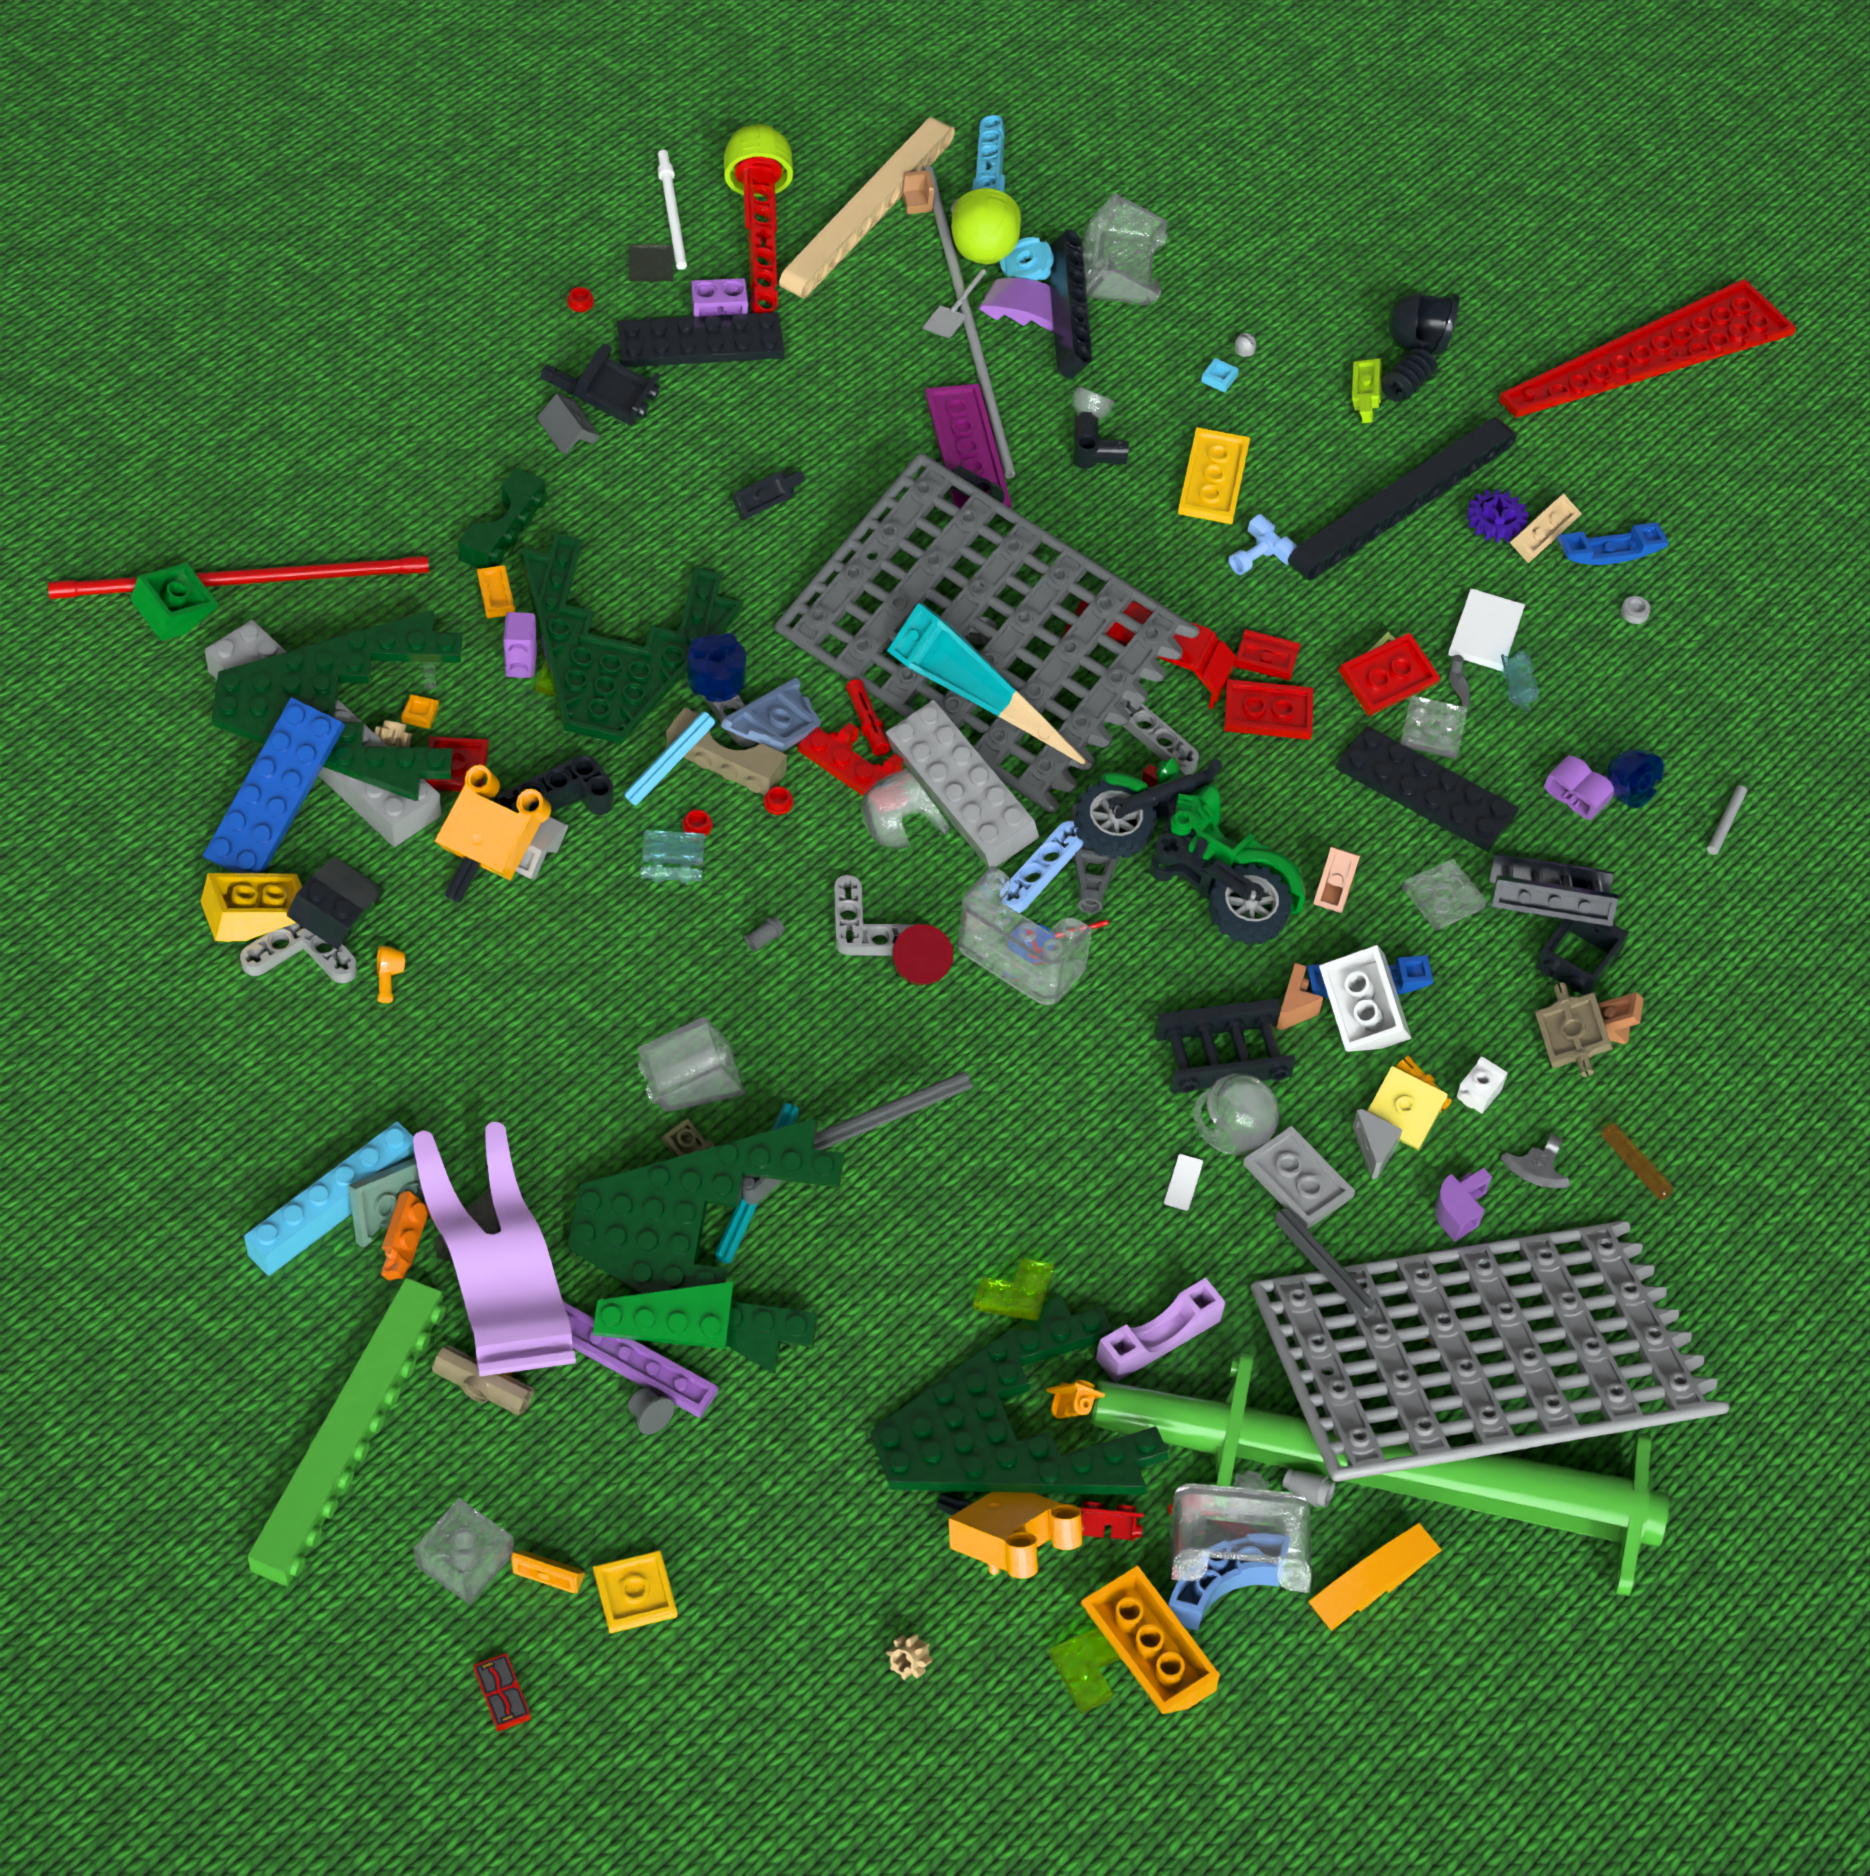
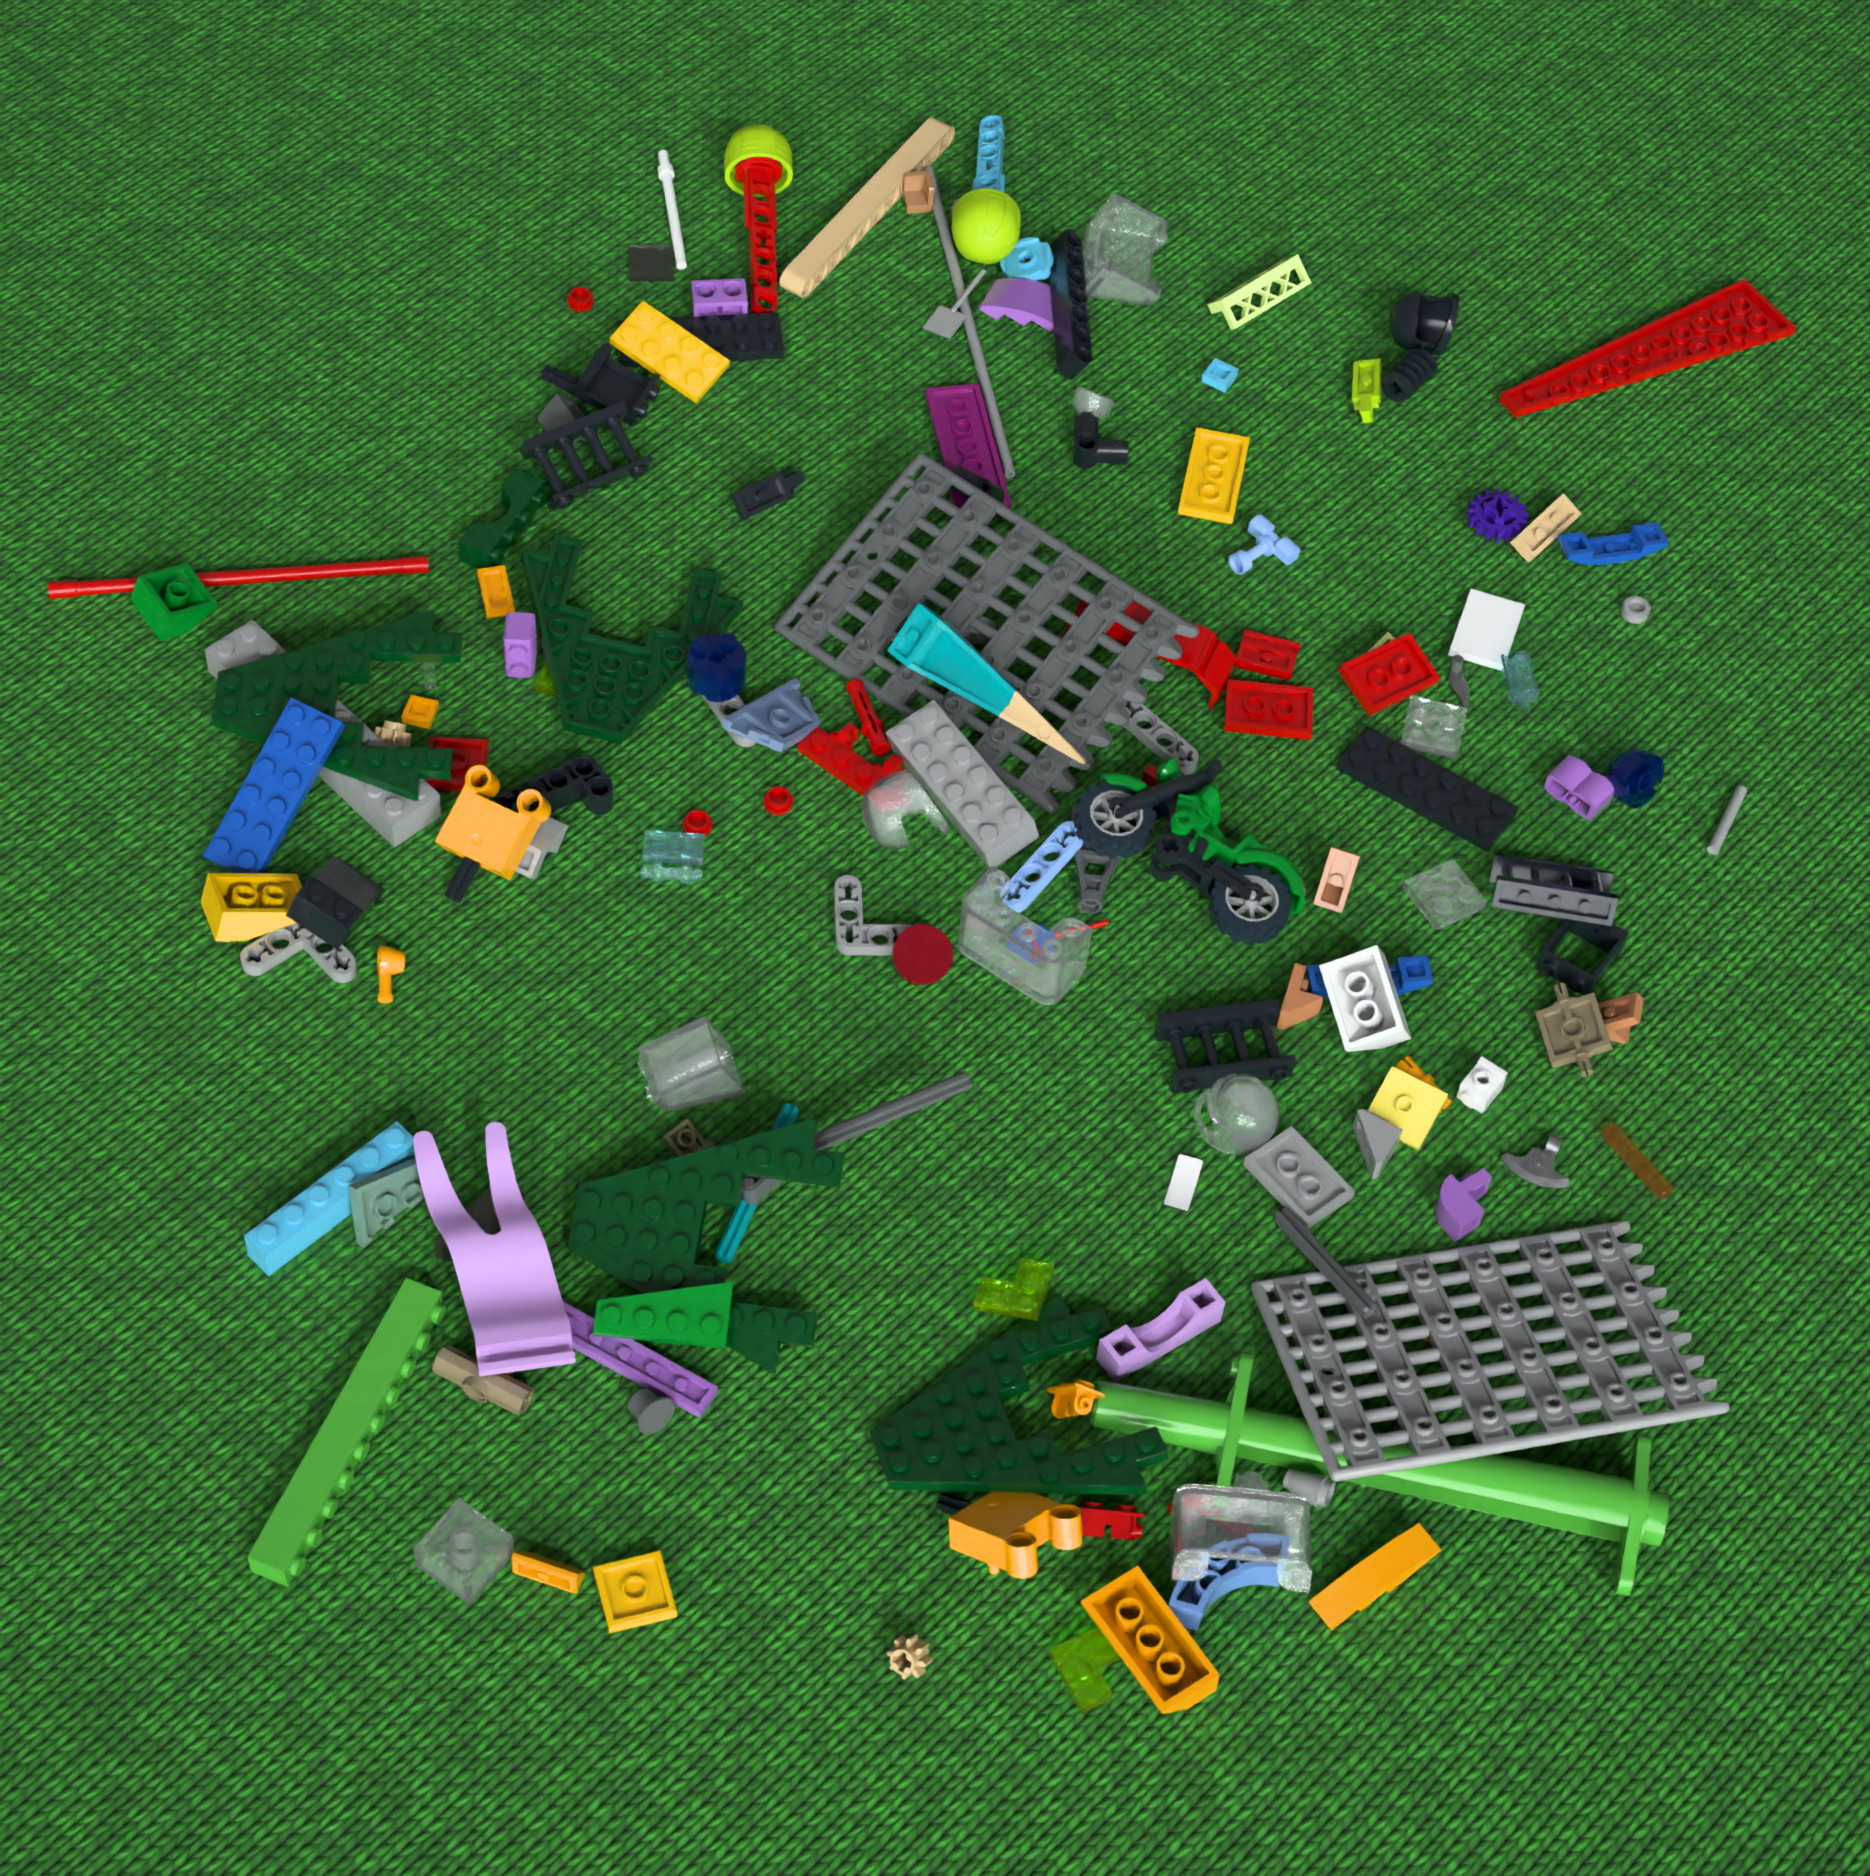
orange hinge [381,1191,429,1281] -> none
tile [473,1653,531,1732] -> none
medium azure axle [624,711,715,805] -> none
dark tan arch [666,707,787,795] -> none
dark grey pin [744,916,785,952] -> none
light grey hinge [1234,333,1256,357] -> none
black beam [1288,417,1517,581] -> none
none -> black fence [519,401,653,510]
none -> yellow plate [610,301,730,404]
none -> yellowish green fence [1207,254,1311,330]

